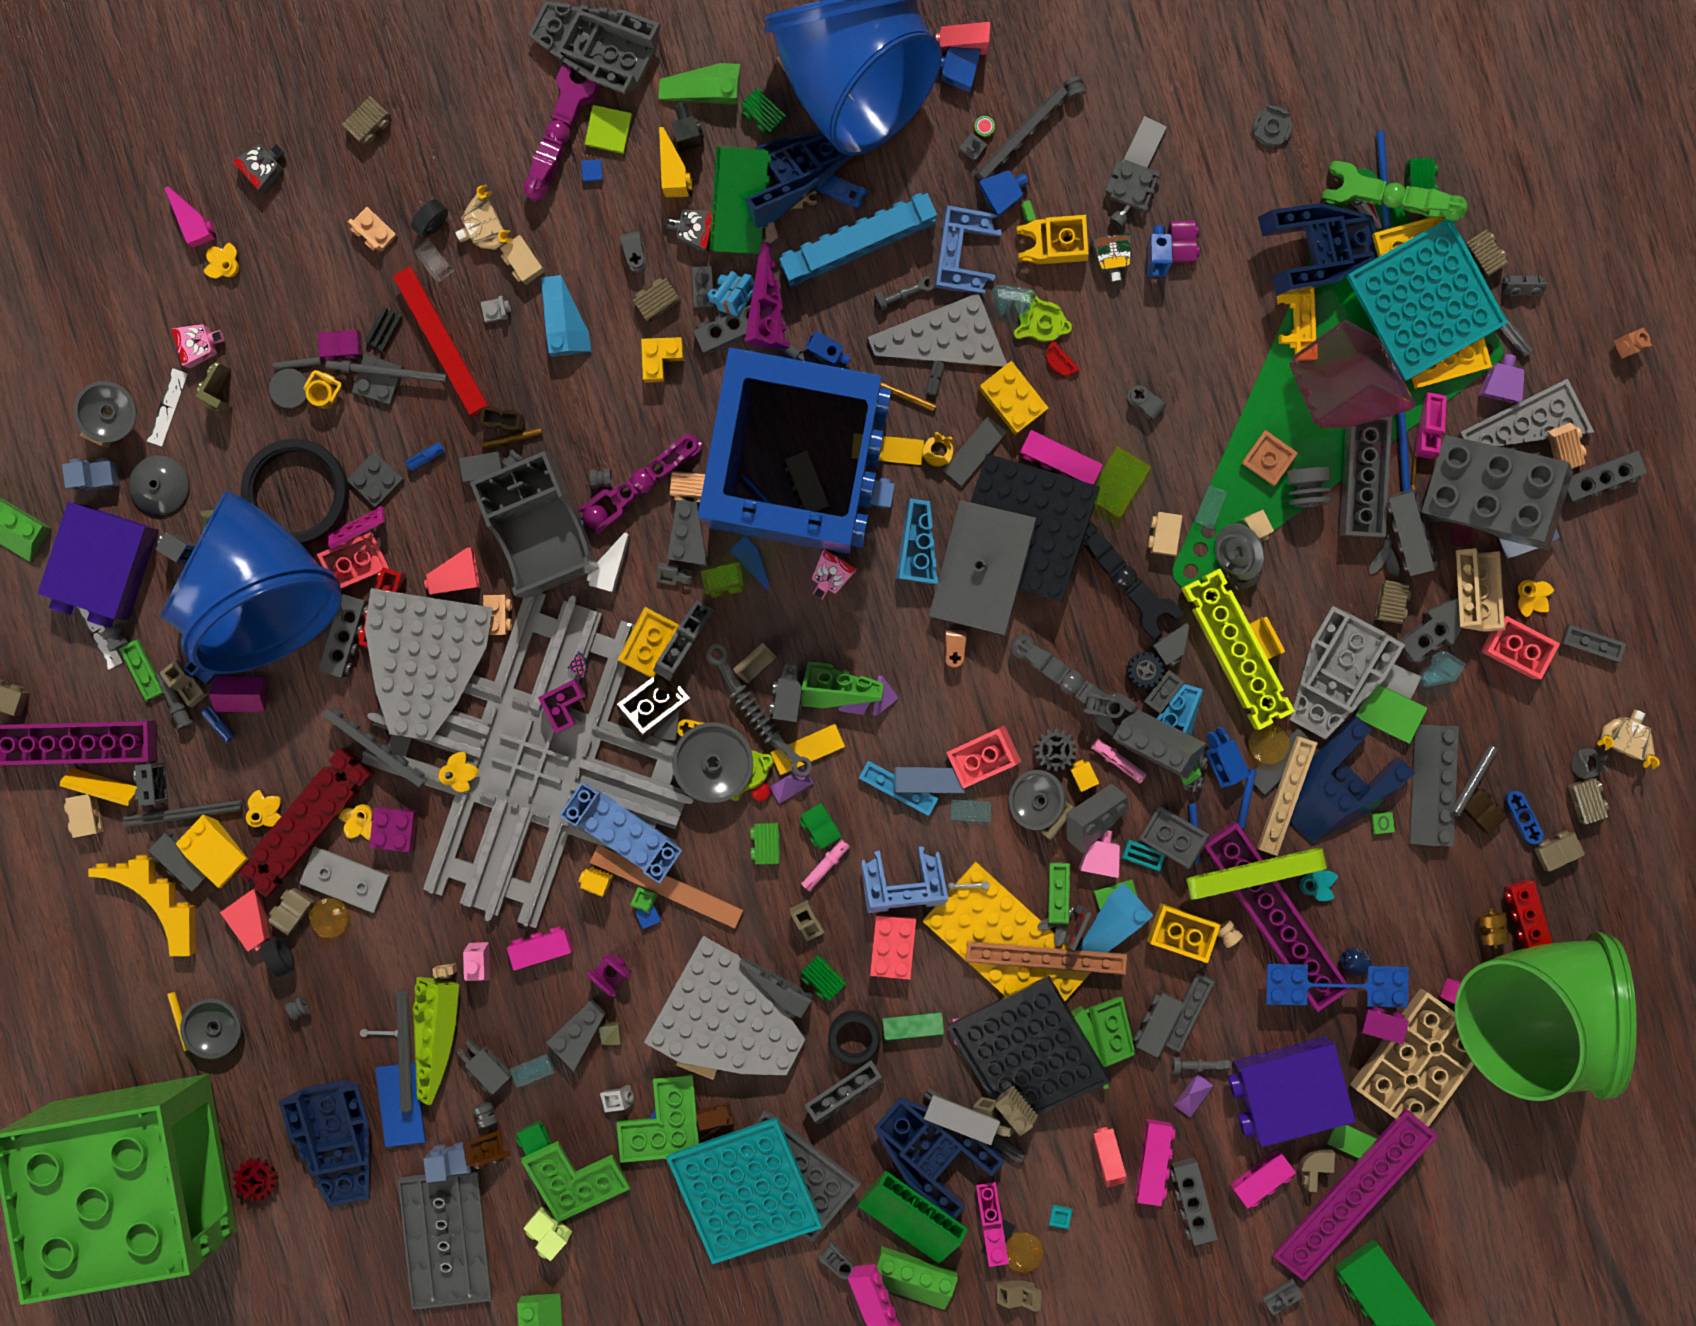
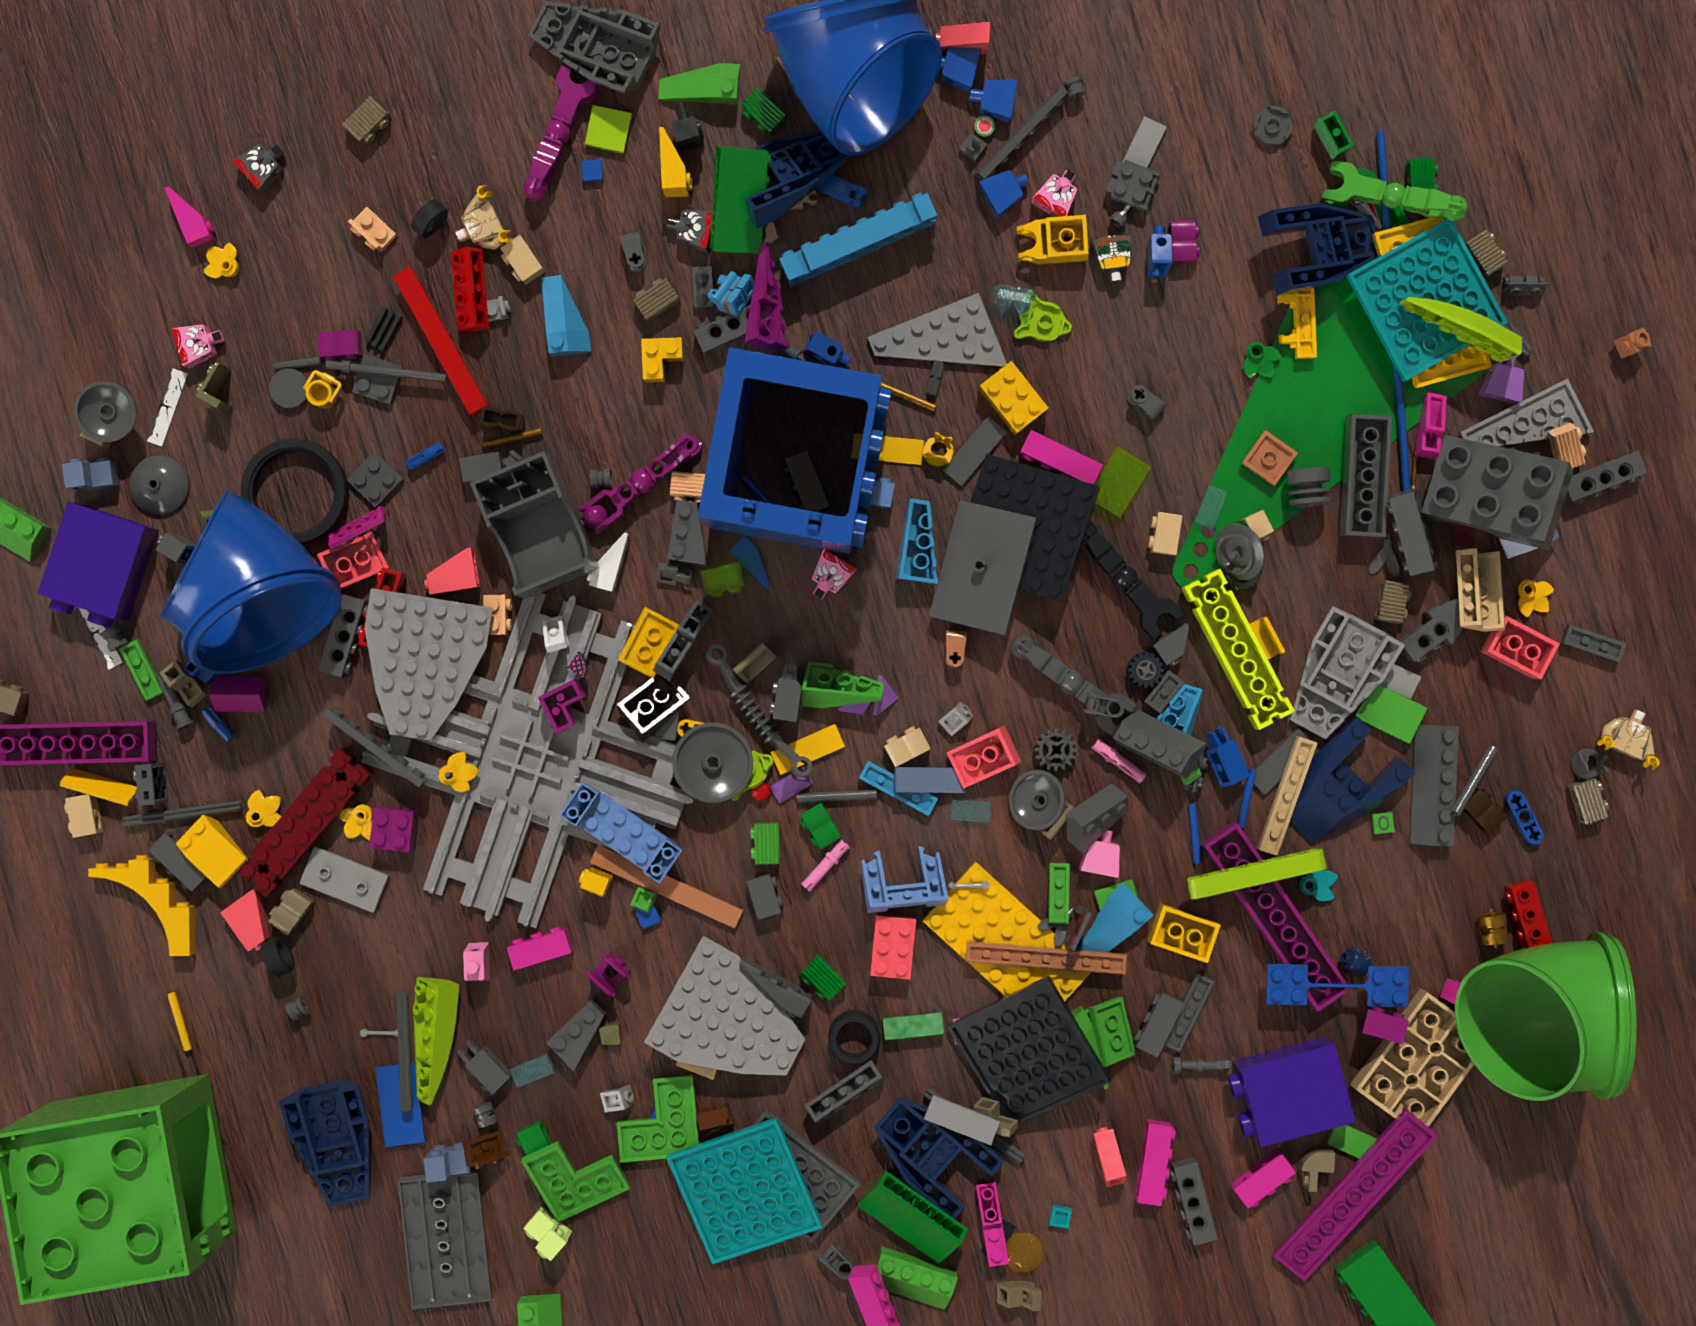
dark grey dish [180,998,242,1059] -> none
dark red gear [232,1157,278,1202] -> none
clear yellow dish [308,898,349,938] -> none
clear slope [413,239,454,283] -> none
tan plate [432,963,457,979] -> none
dark tan brick [789,899,825,941] -> none
dark grey piece [874,276,934,312] -> none
medium blue wedge [933,205,1002,294] -> none
dark tan brick [994,1086,1038,1136] -> none
bright green tile [1021,200,1036,224] -> none
red tile [1046,340,1080,376] -> none
yellow brick [1069,759,1099,792] -> none
teal tile [1121,839,1165,872] -> none
dark grey tile [1139,805,1211,870] -> none
medium lavender slope [1174,1074,1214,1118] -> none
tan wheel [1217,920,1243,948] -> none
clear yellow dish [1249,725,1290,765] -> none
dark grey hips [1262,1278,1304,1315] -> none
clear pink windscreen [1289,320,1416,428] -> none
clear light blue slope [1419,651,1466,687] -> none
dark tan brick [1534,830,1585,871] -> none
none -> red brick [451,247,489,333]
none -> white slope [542,615,569,653]
none -> dark grey brick [746,873,784,920]
none -> dark grey piece [797,789,877,803]
none -> tan brick [884,726,931,767]
none -> light grey bracket [938,702,973,736]
none -> blue torso [969,80,1017,123]
none -> torso [1031,170,1077,217]
none -> green plate [1243,342,1281,378]
none -> green brick [1313,111,1354,160]
none -> lime wedge [1399,297,1522,362]

